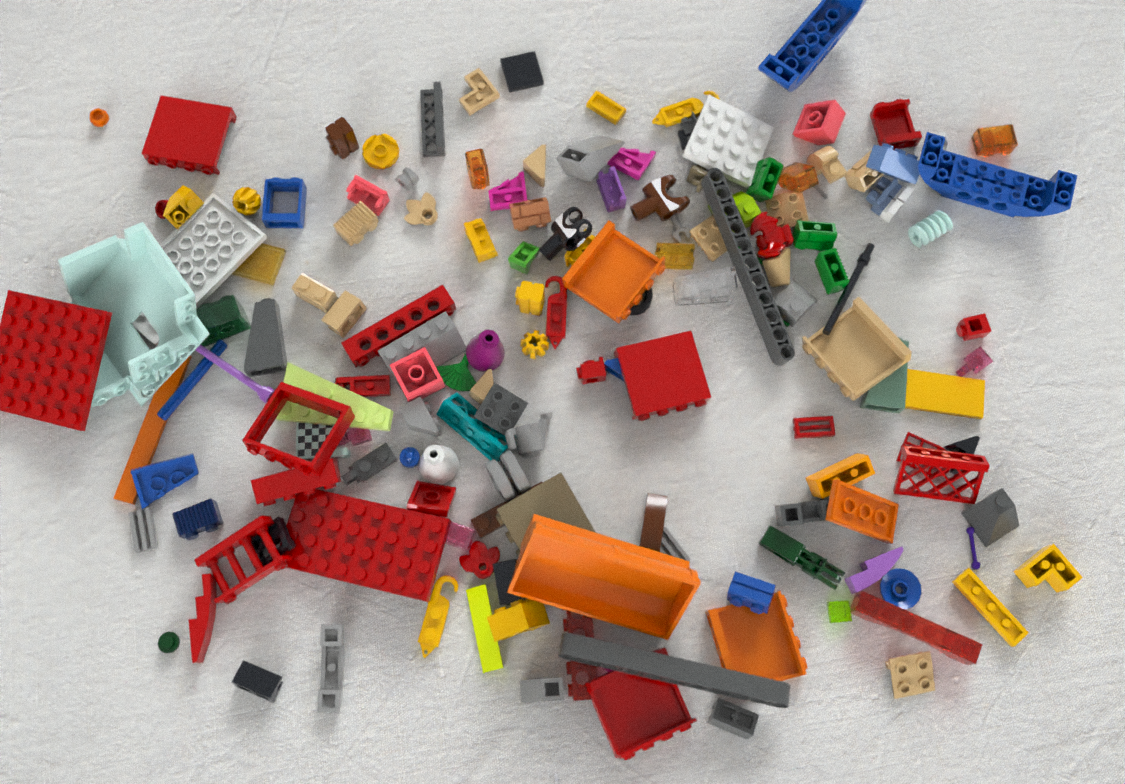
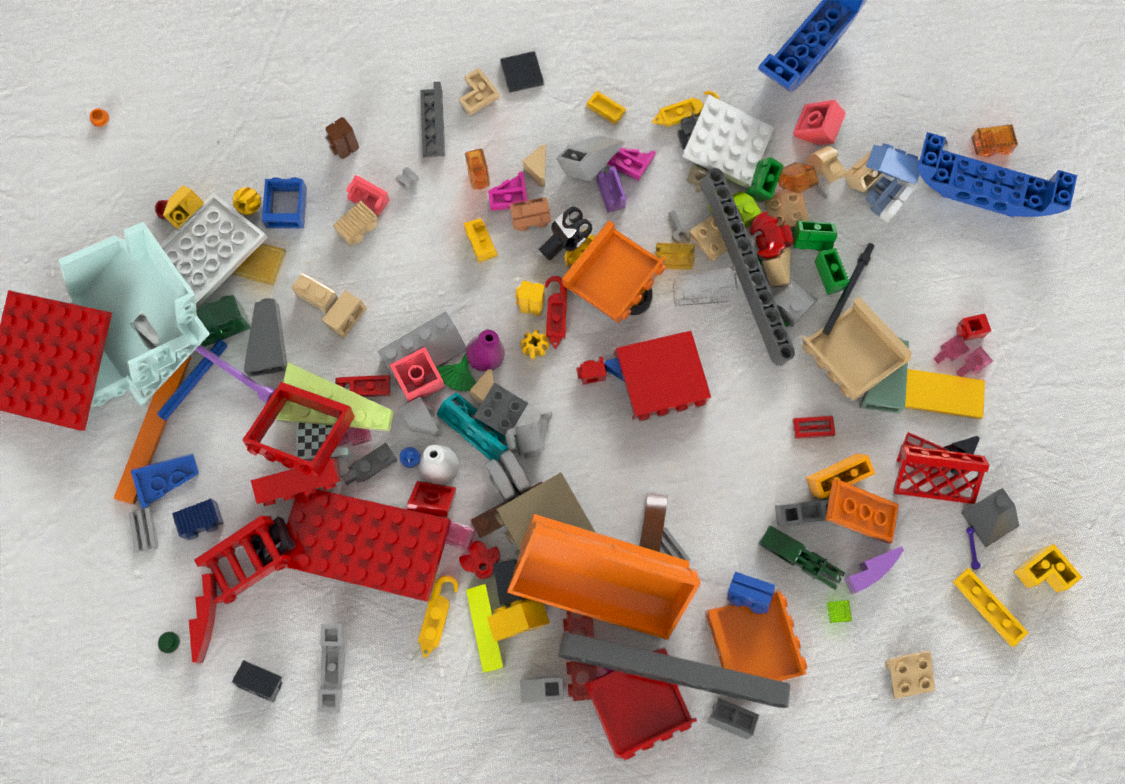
red panel [141,95,237,175] -> none
red brick [341,285,456,367] -> none
yellow tile [362,134,400,169] -> none
tan plate [404,192,438,225] -> none
bright green slope [508,241,539,275] -> none
reddish brown connector [630,175,690,221] -> none
clear red arch [849,591,983,665] -> none
red panel [870,99,922,150] -> none
blue dish [880,568,922,610] -> none
light aqua piece [908,210,953,248] -> none
none -> clear pink plate [934,334,970,364]

